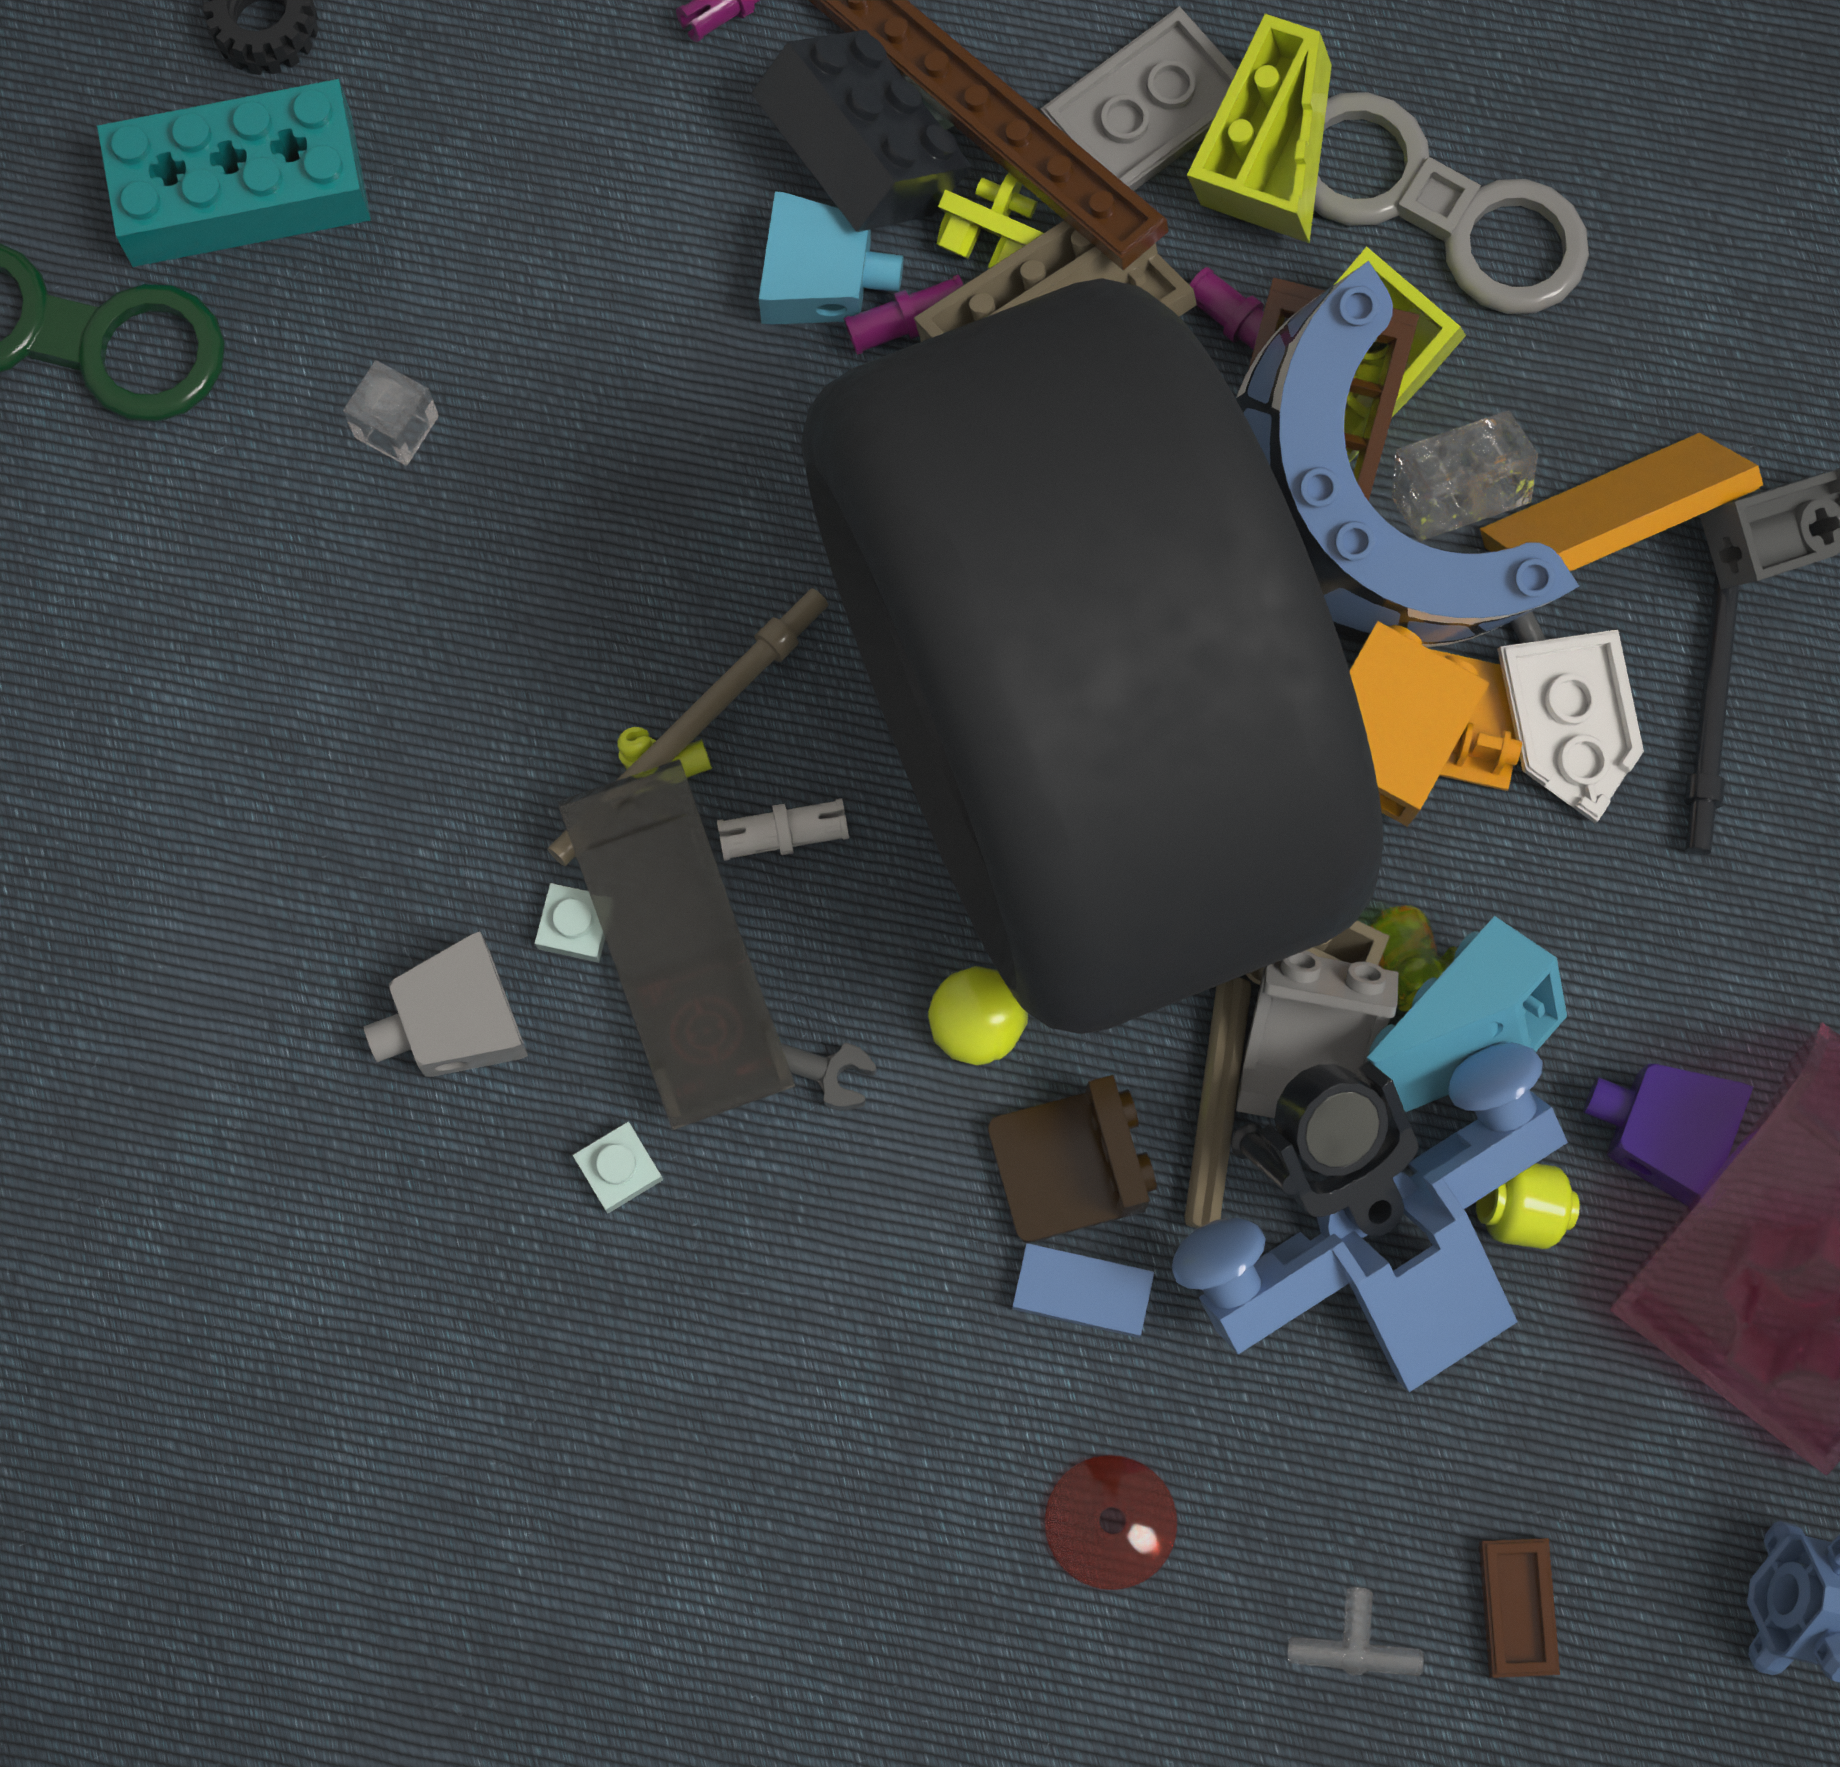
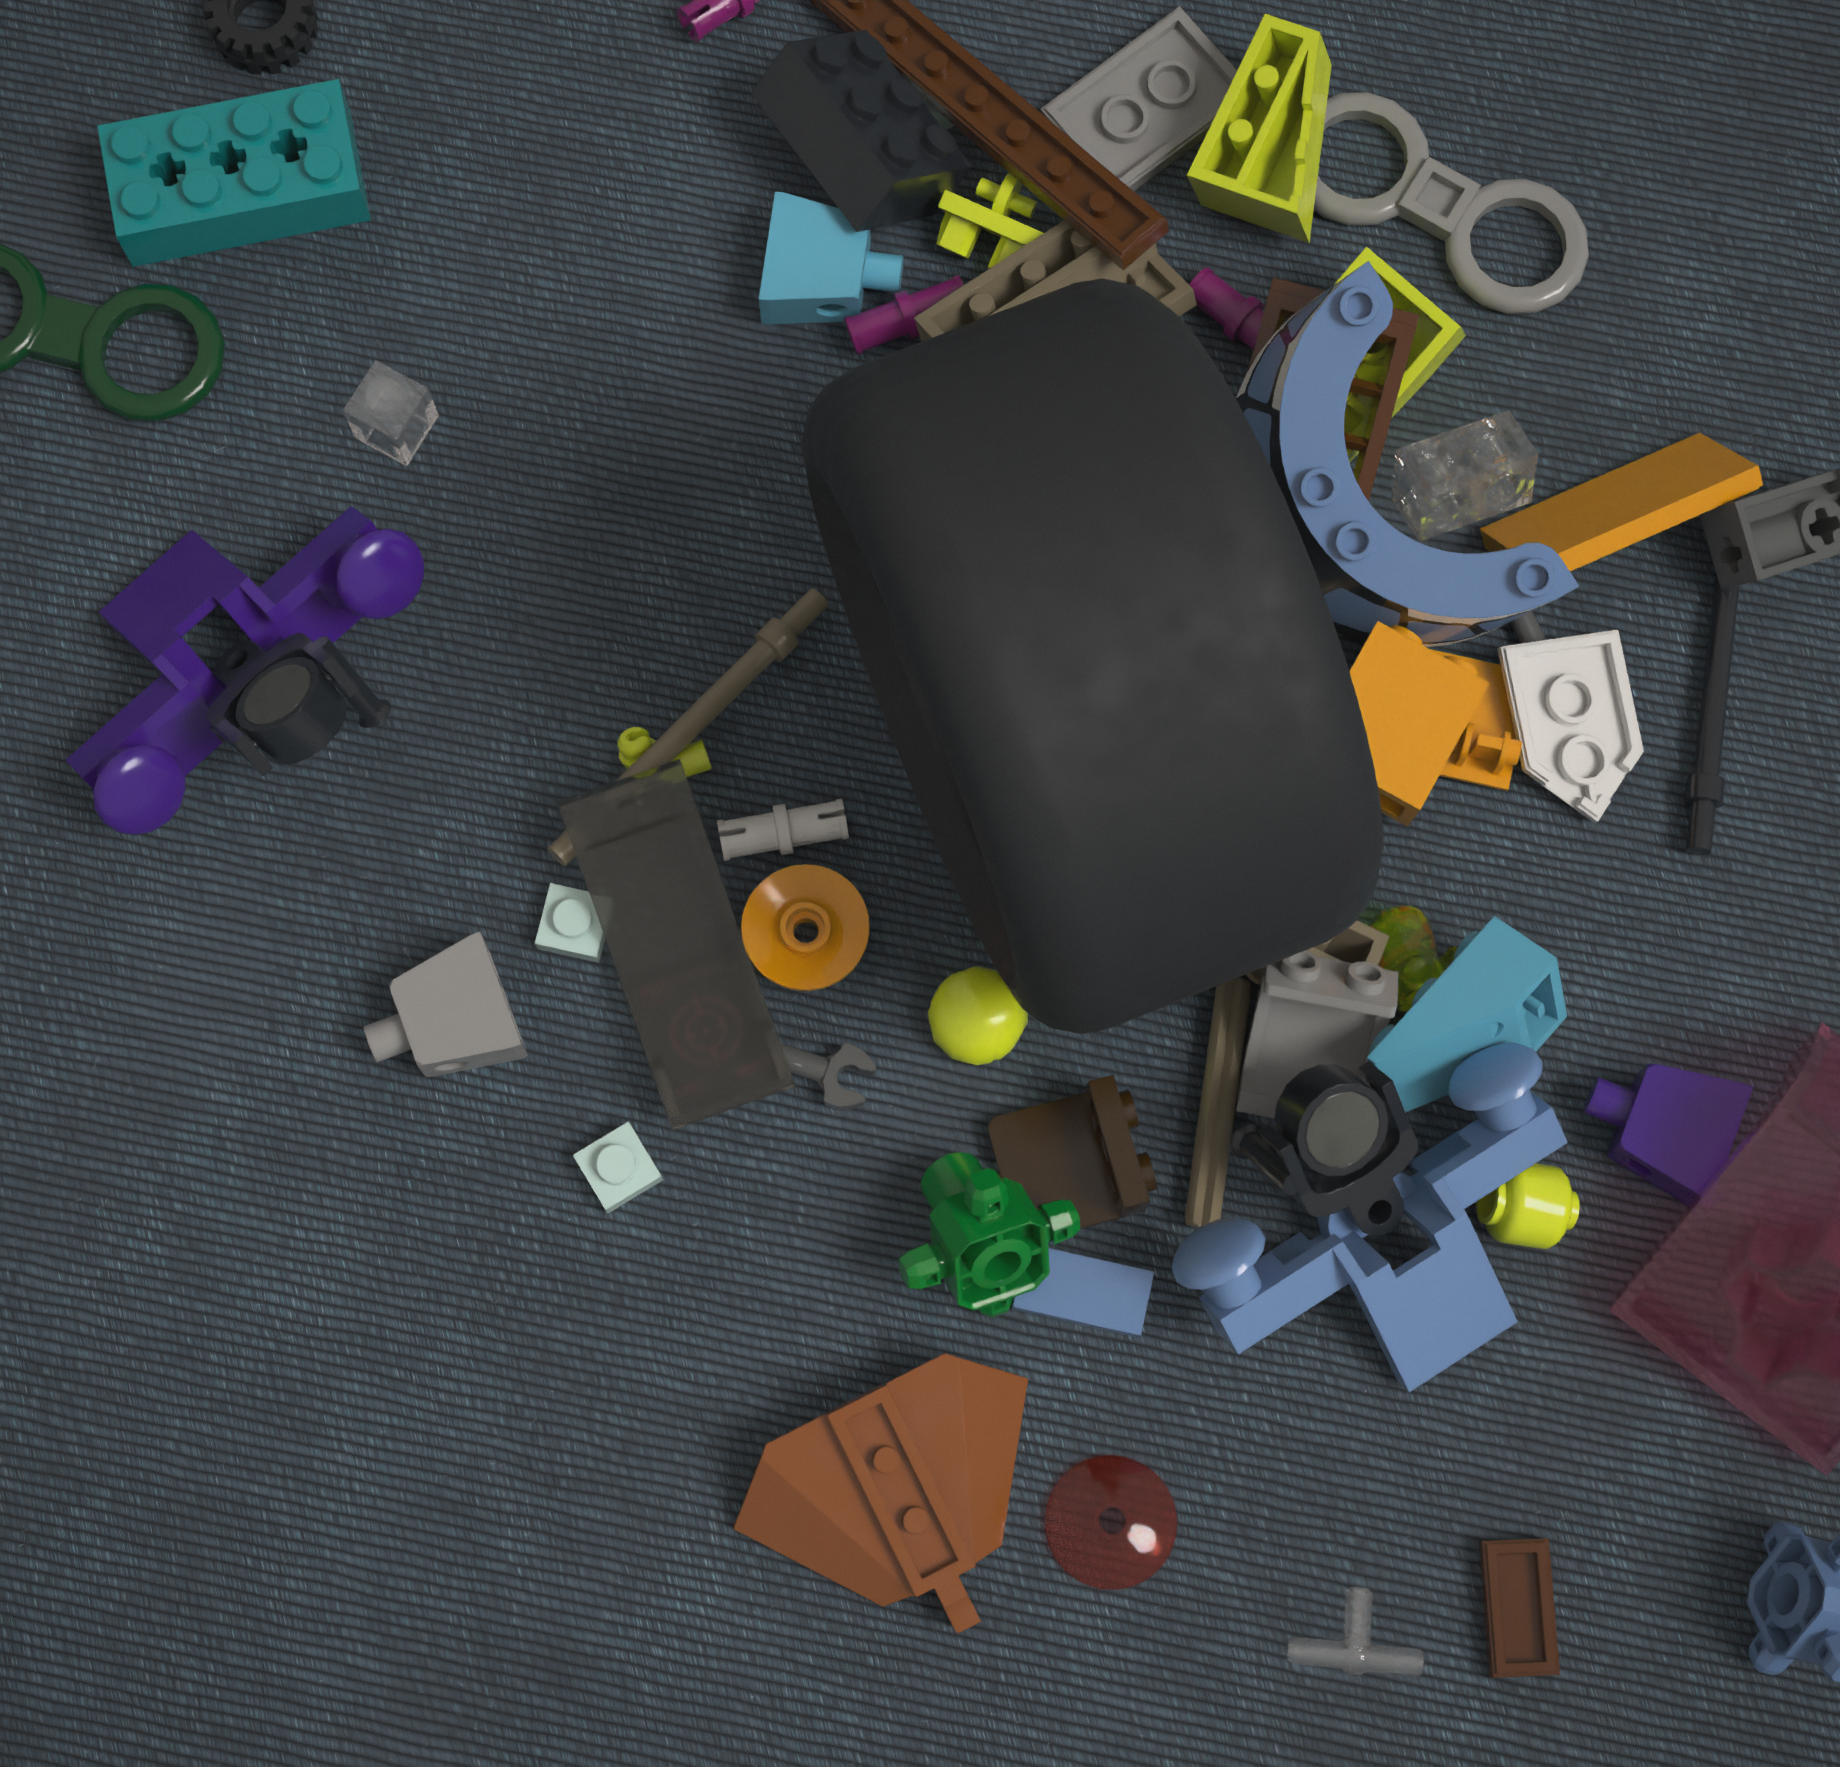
none -> dark purple piece [66,506,424,835]
none -> dark orange panel [733,1352,1028,1634]
none -> light orange dish [741,864,870,991]
none -> green piece [898,1152,1080,1318]

